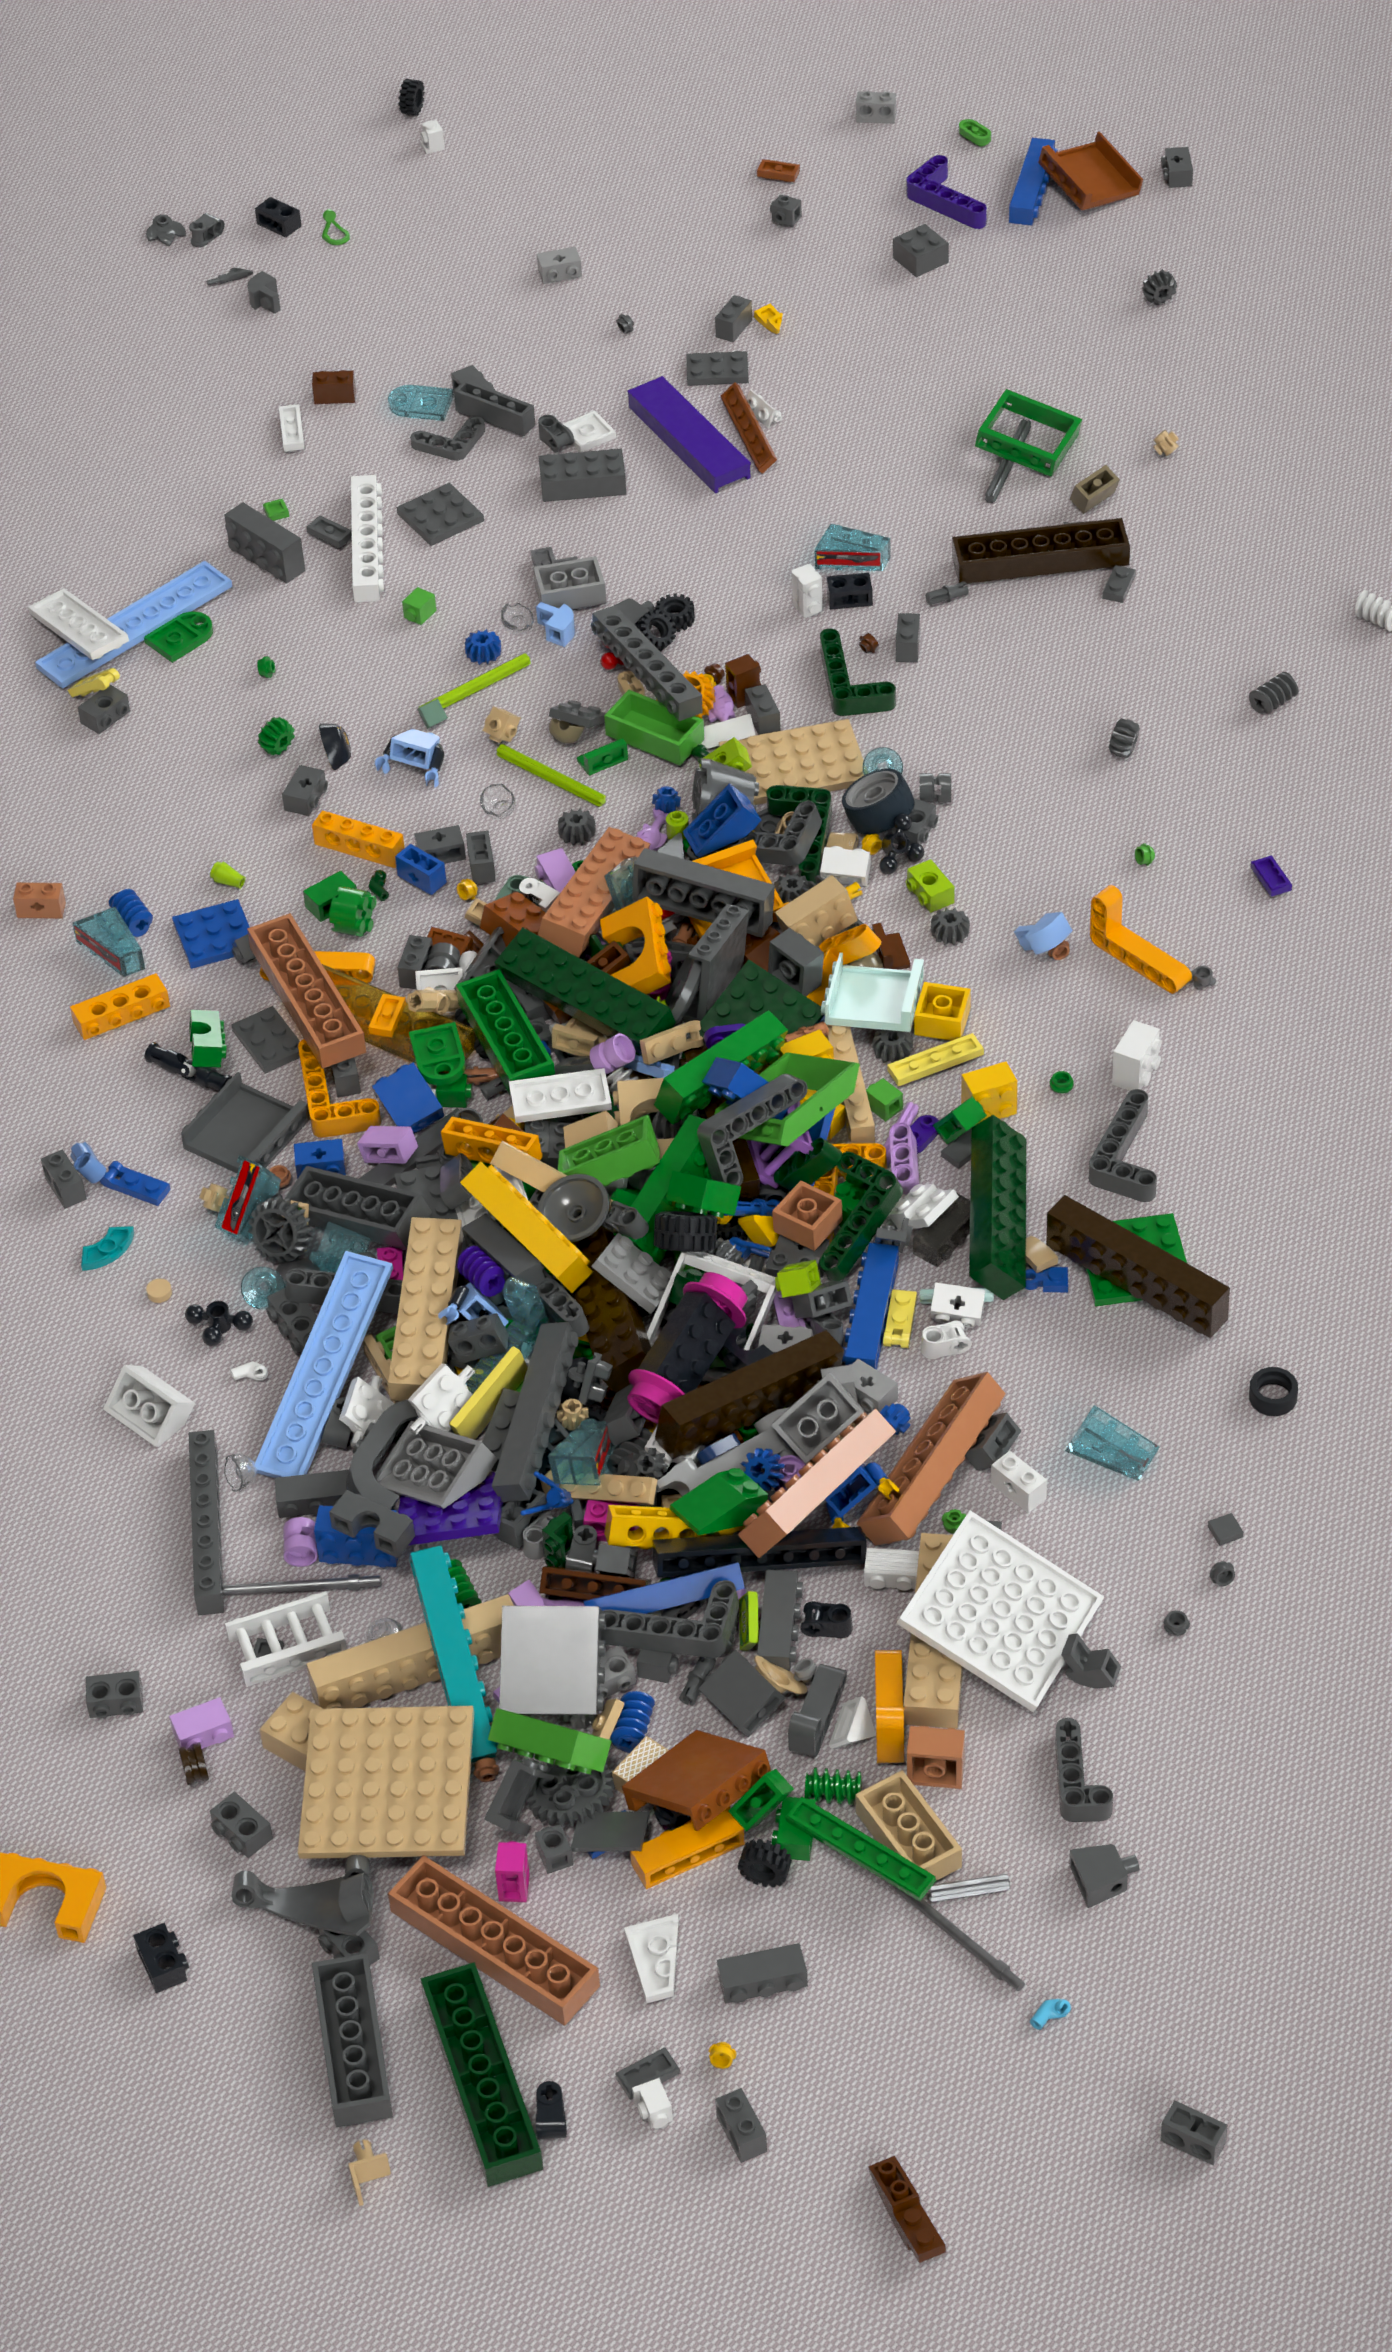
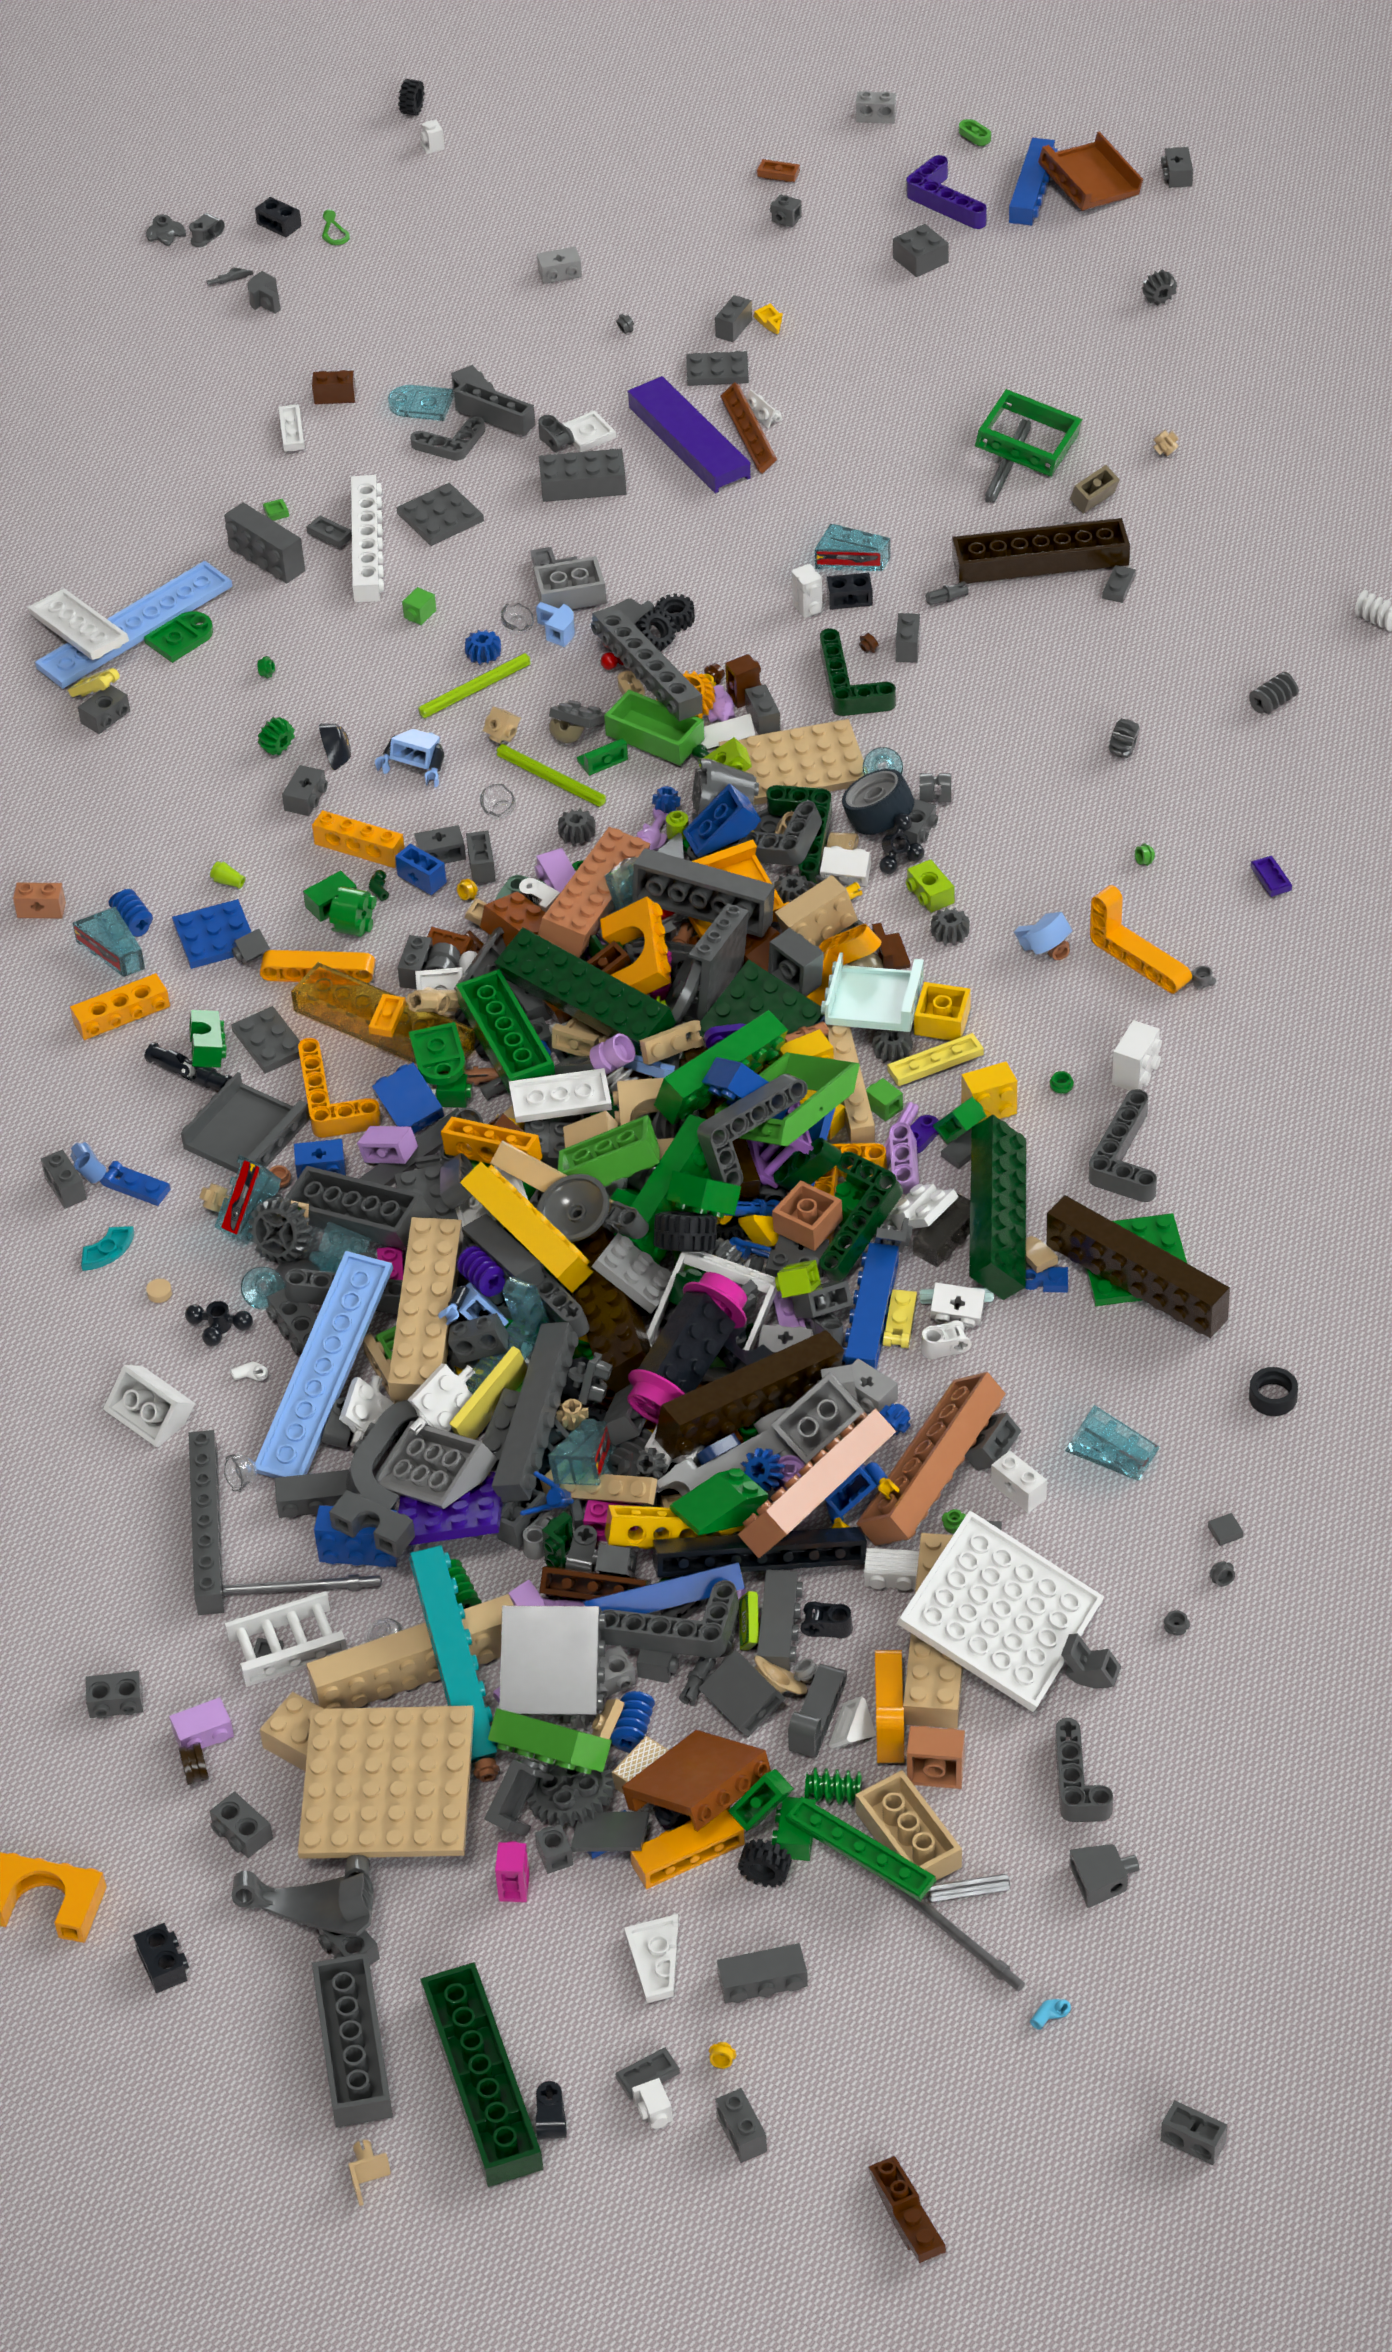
nougat brick [247,913,366,1069] -> none
lavender wheel [283,1517,318,1567] -> none
dark grey brick [330,1057,361,1098] -> none
nougat brick [388,1855,600,2026] -> none
sand green tile [417,699,448,729] -> none
yellow plate [861,834,882,855] -> none

